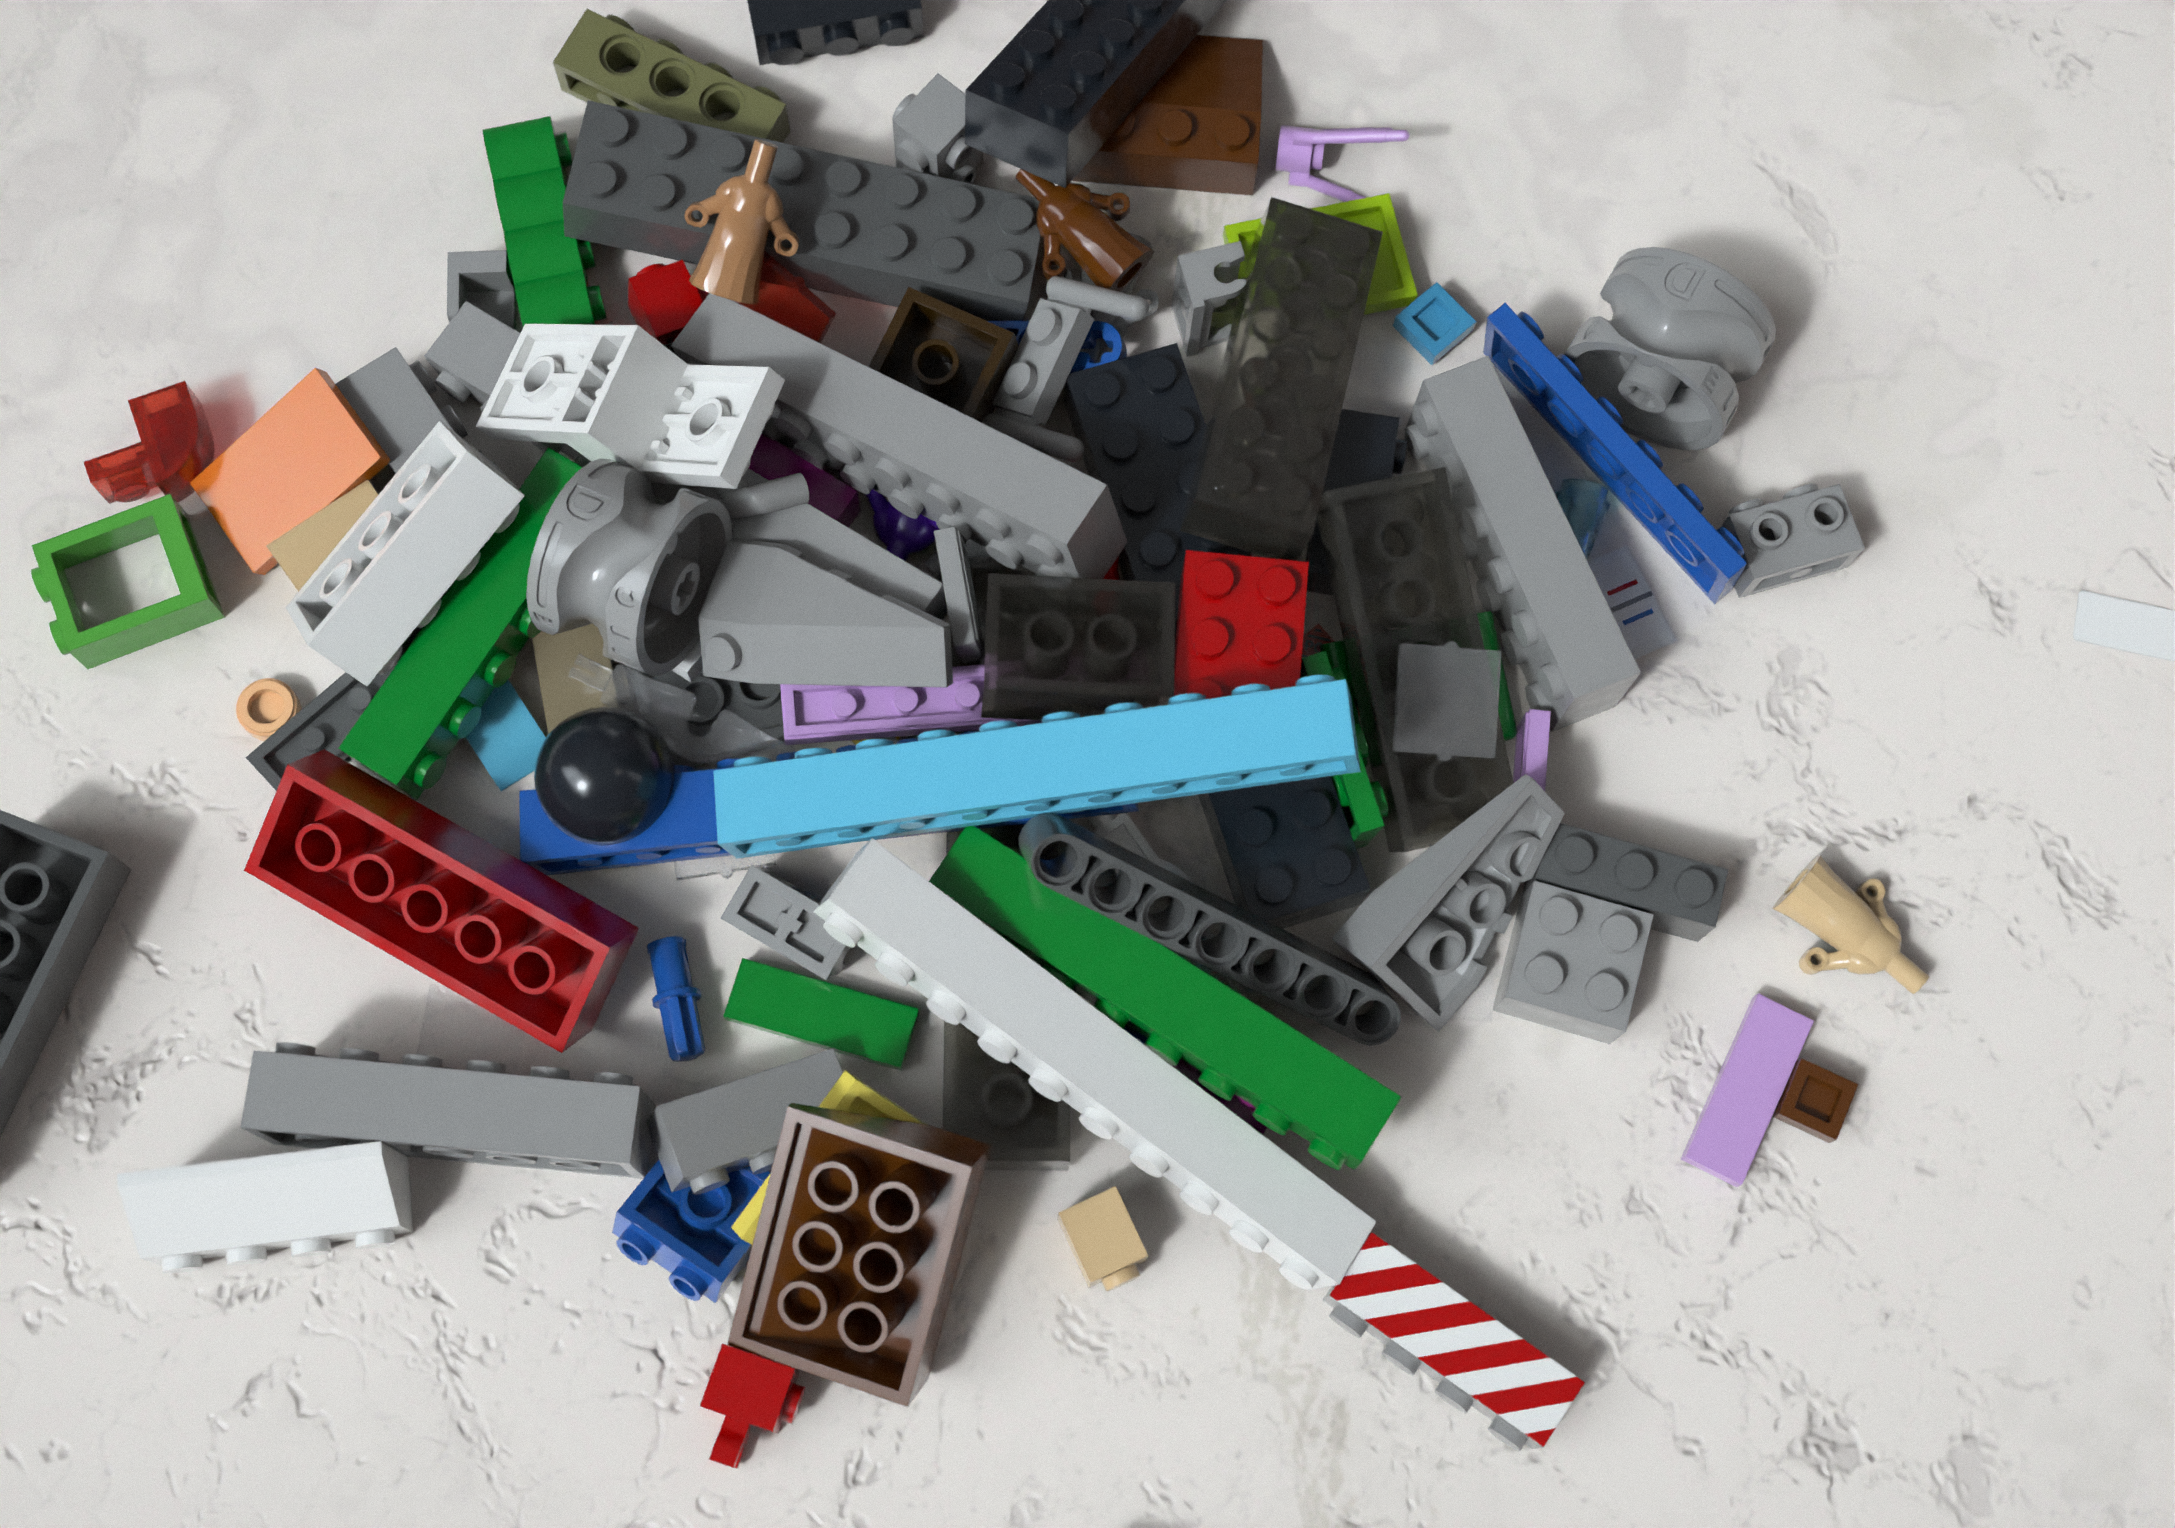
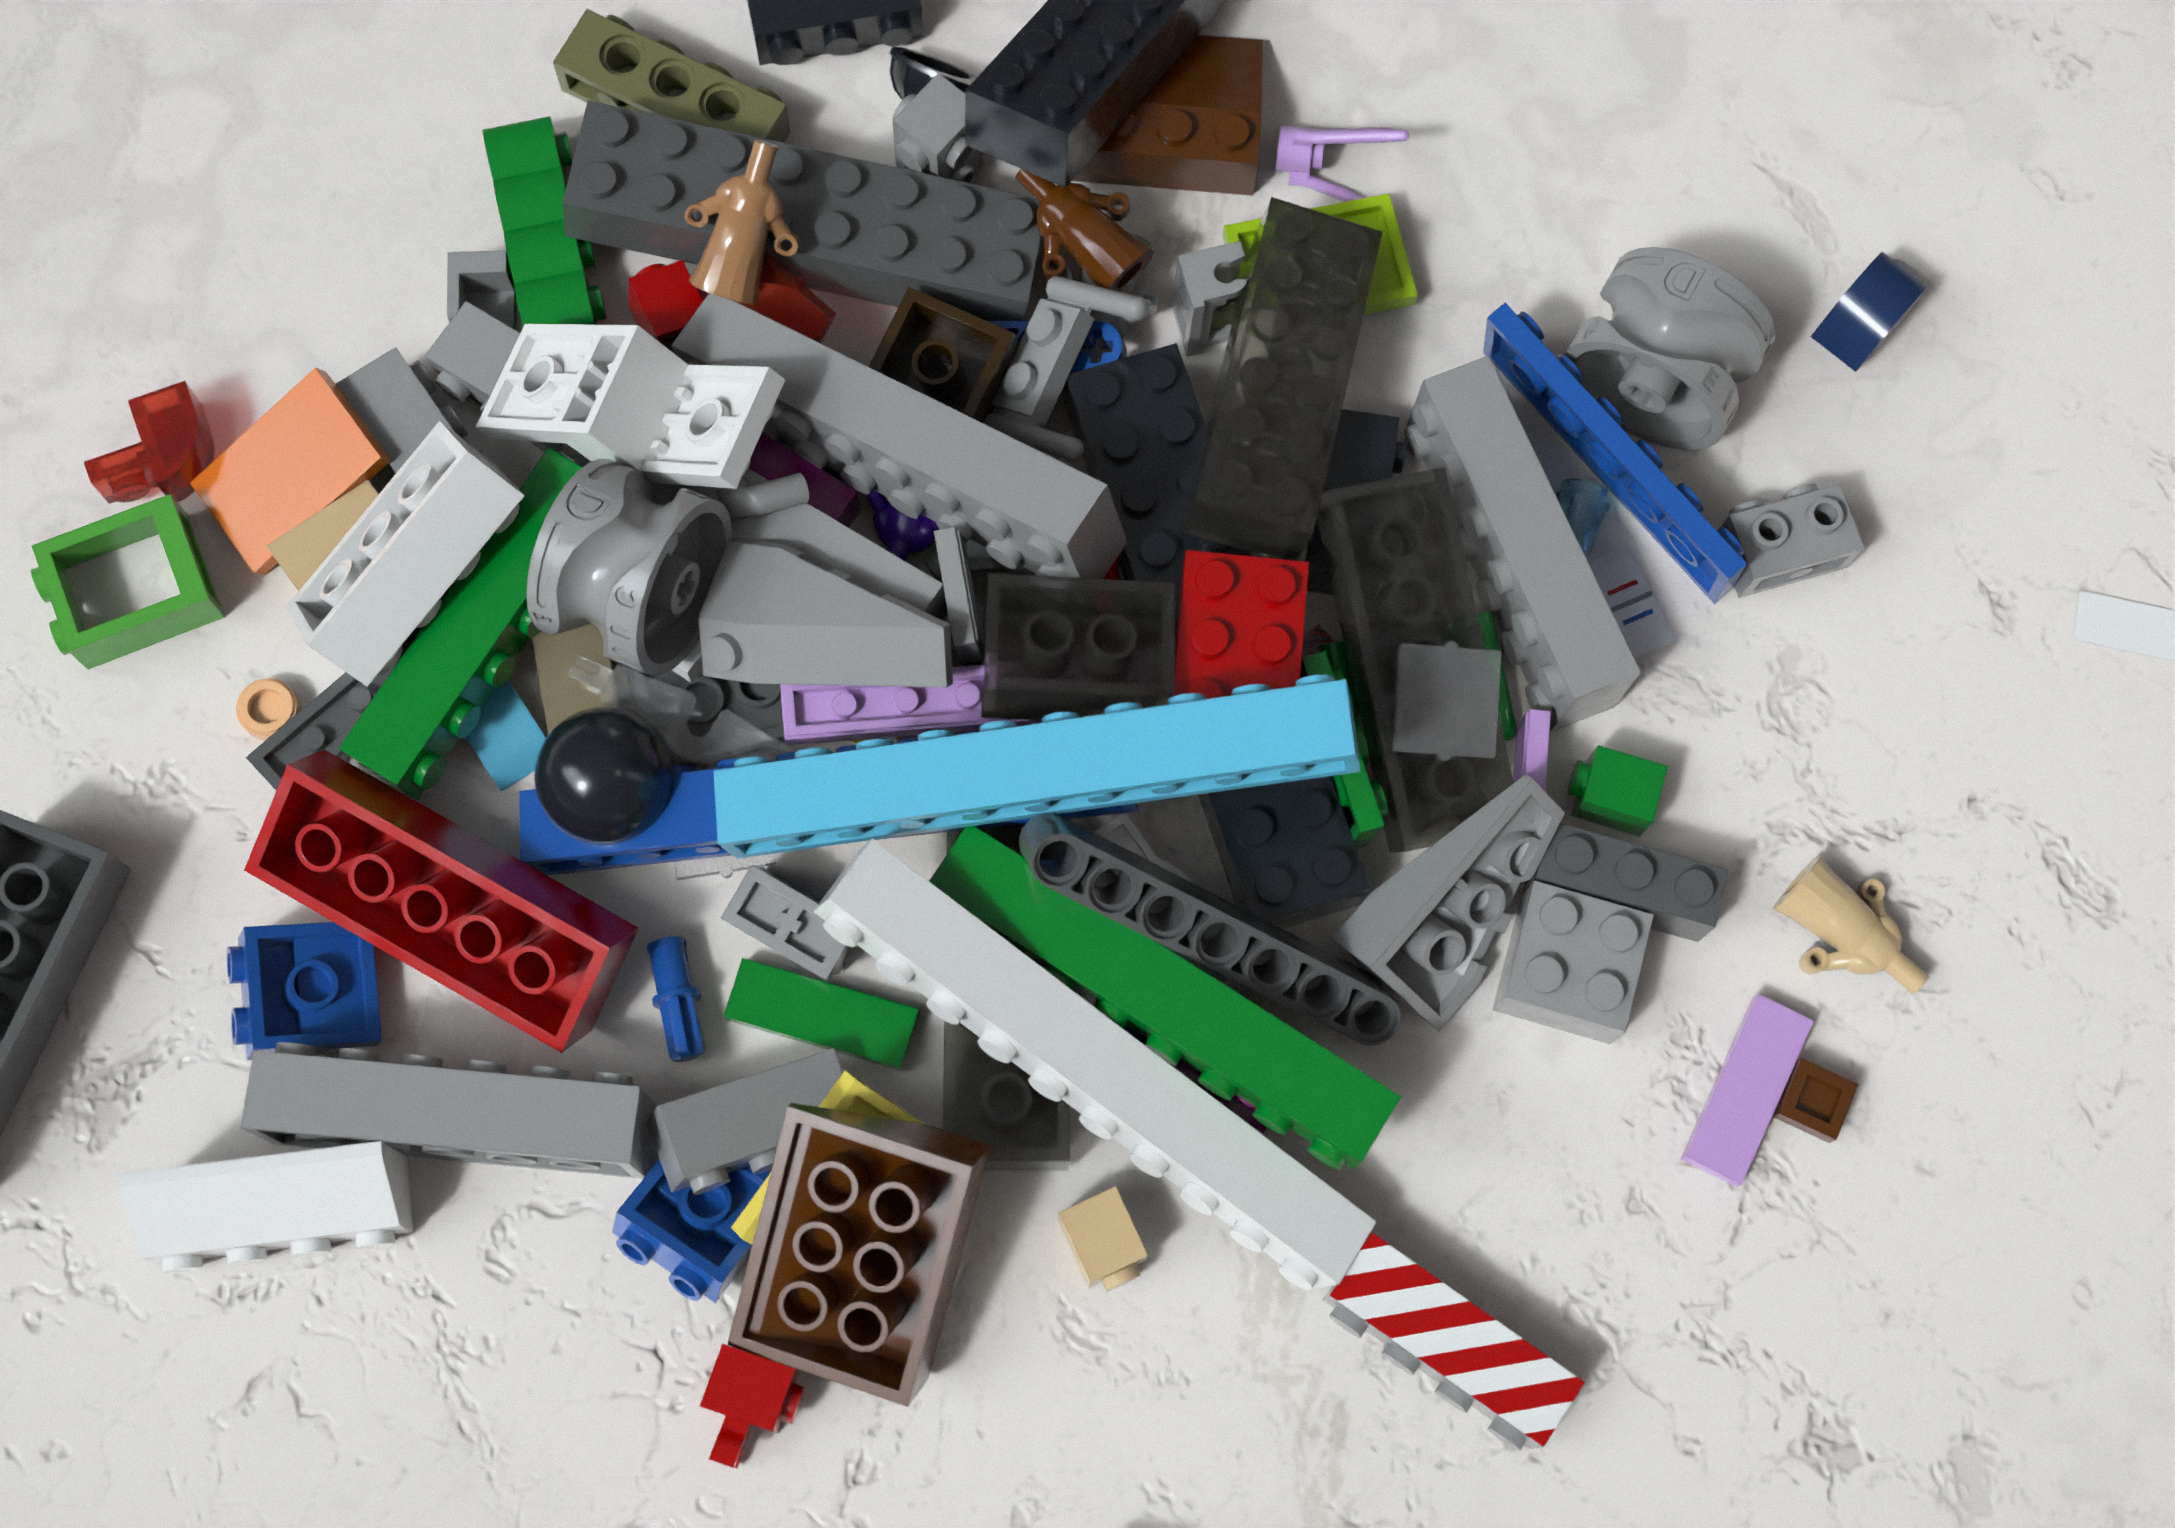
dark azure plate [1393,282,1476,365] -> none
none -> blue plate [227,922,382,1060]
none -> black piece [889,46,977,100]
none -> green brick [1567,745,1668,837]
none -> dark blue brick [1810,252,1929,372]

